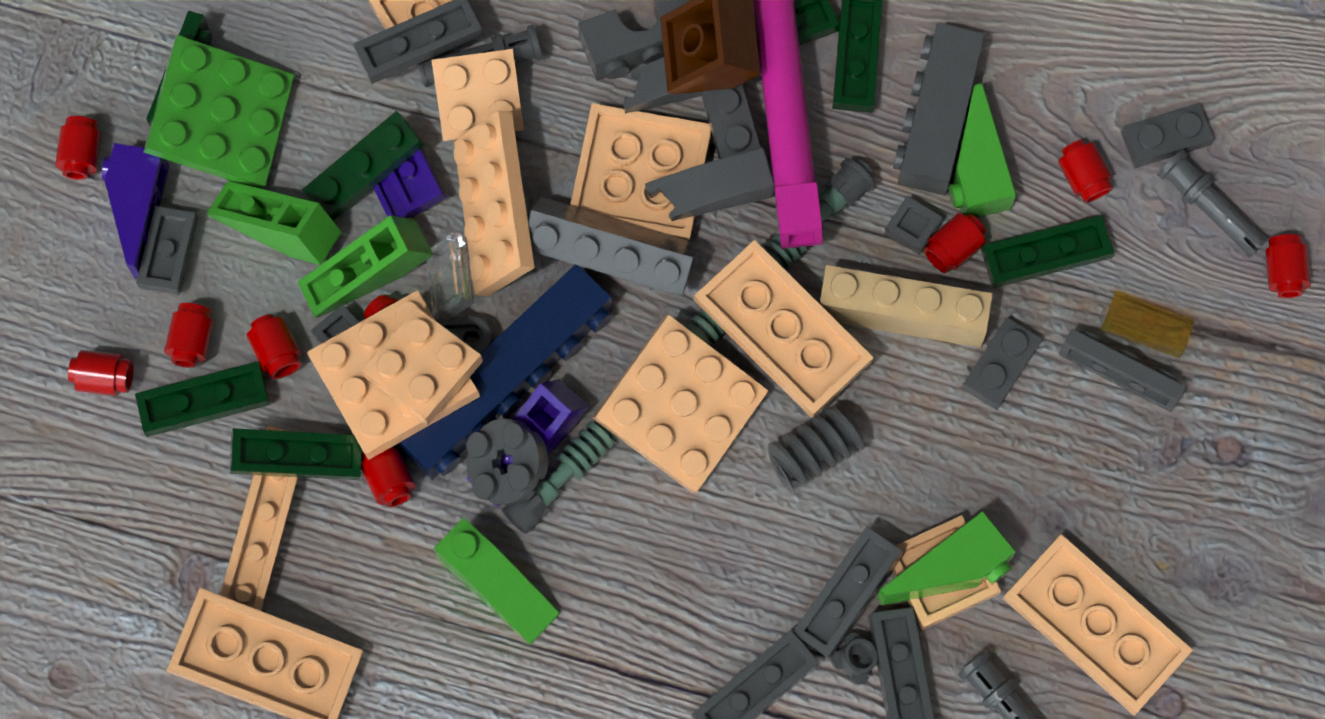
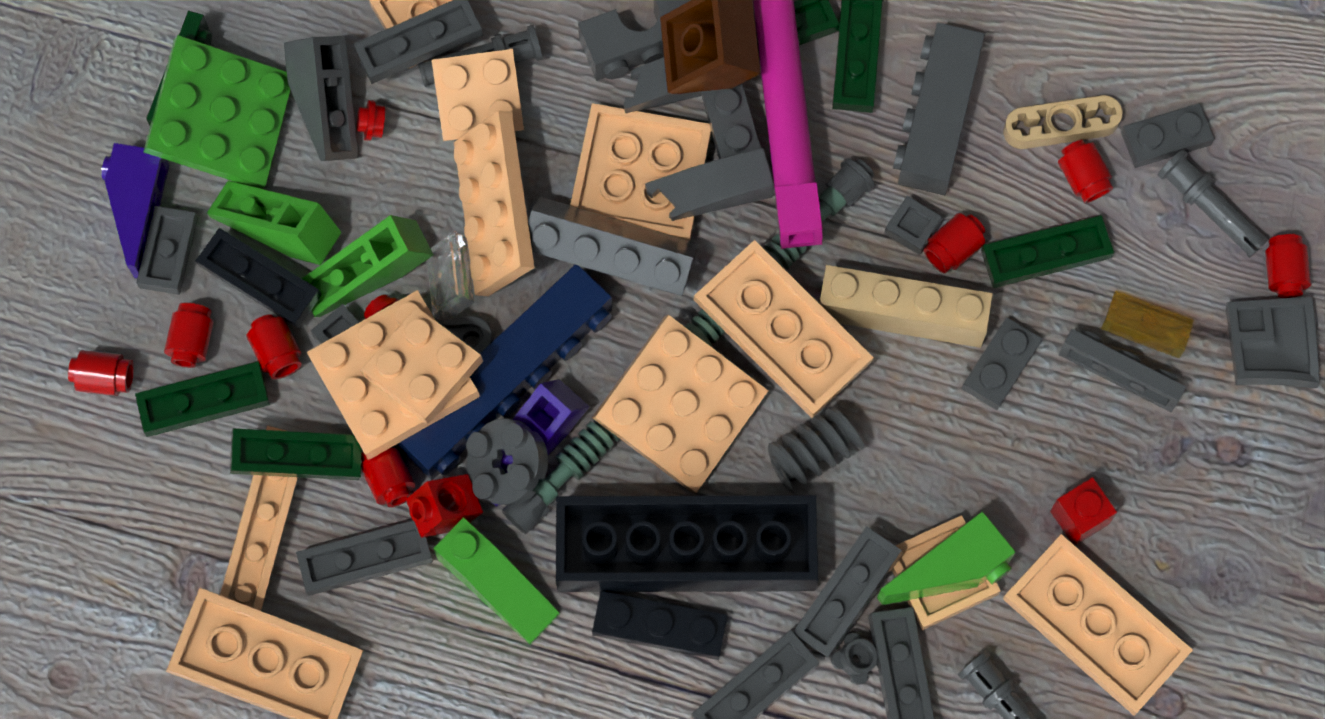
red brick [55,116,102,180] -> none
dark green plate [302,111,425,221] -> none
dark purple plate [373,148,447,218] -> none
bright green slope [949,83,1016,218] -> none
none -> black plate [195,228,322,328]
none -> dark grey slope [284,36,358,161]
none -> dark grey plate [296,520,433,596]
none -> red plate [357,100,385,141]
none -> red brick [406,474,483,538]
none -> black brick [556,495,818,592]
none -> black plate [592,591,727,660]
none -> tan beam [1003,95,1123,149]
none -> red brick [1050,477,1117,546]
none -> dark grey plate [1226,297,1319,389]

